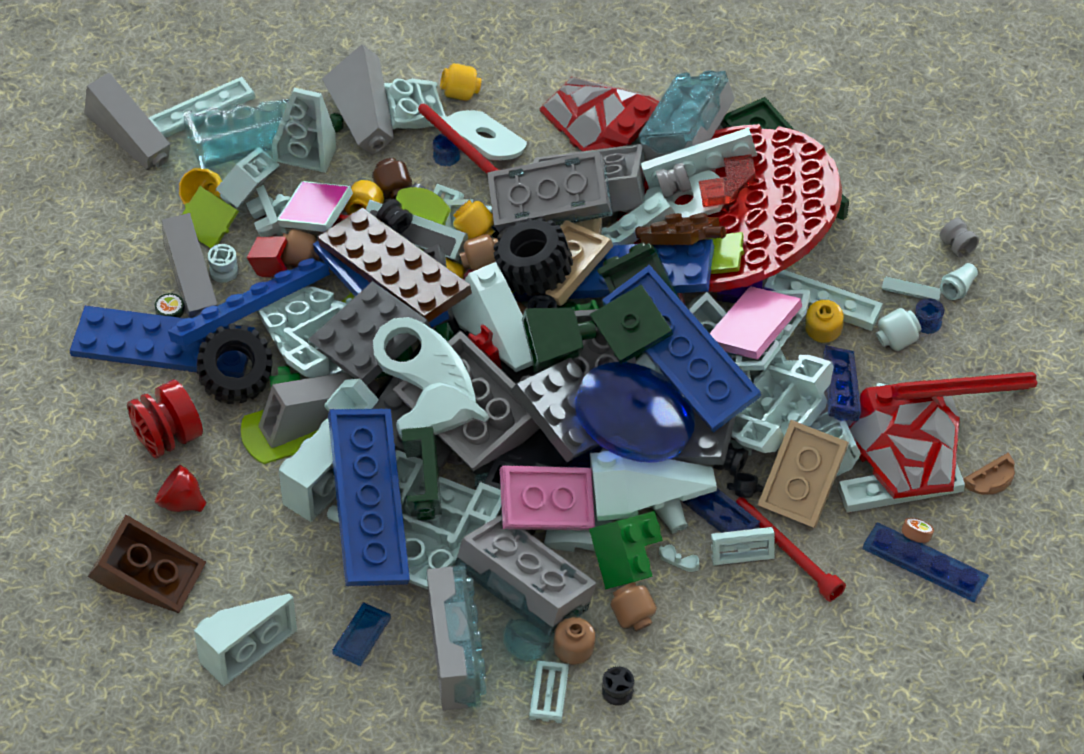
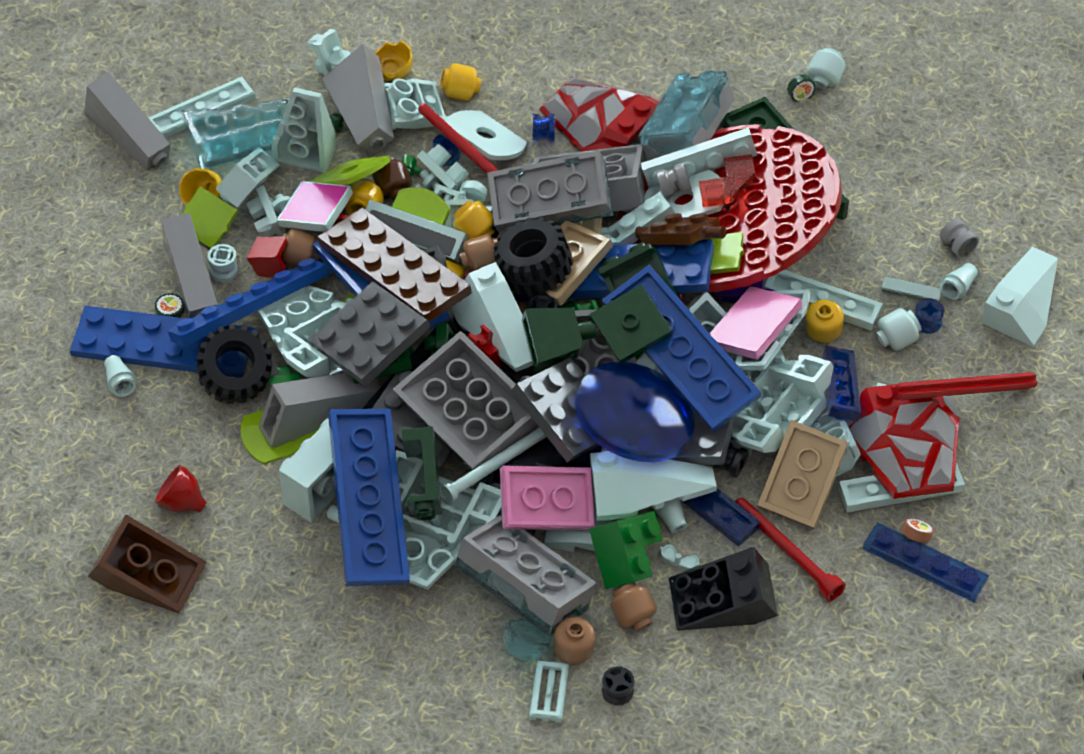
red wheel [127,379,203,458] -> none
light aqua slope [194,594,297,686] -> none
light aqua panel [324,378,379,411] -> none
clear blue tile [332,602,391,667] -> none
light aqua animal [373,317,490,439] -> none
black wheel [376,199,413,234] -> none
piece [427,565,486,710] -> none
light aqua tile [711,527,774,566] -> none
black plate [727,473,763,498] -> none
medium nougat tile [963,452,1015,494] -> none
none -> light aqua cone [104,355,137,397]
none -> light aqua hips [308,29,351,76]
none -> lime piece [311,155,391,185]
none -> yellow hair [375,40,413,82]
none -> green hand [402,155,431,176]
none -> light aqua hips [417,144,469,191]
none -> light aqua bar [441,427,547,502]
none -> light aqua tile [459,180,487,203]
none -> clear blue wheel [533,114,555,141]
none -> black slope [669,546,778,631]
none -> tile [787,74,816,102]
none -> light aqua head [806,48,846,90]
none -> light aqua wedge [981,247,1058,347]

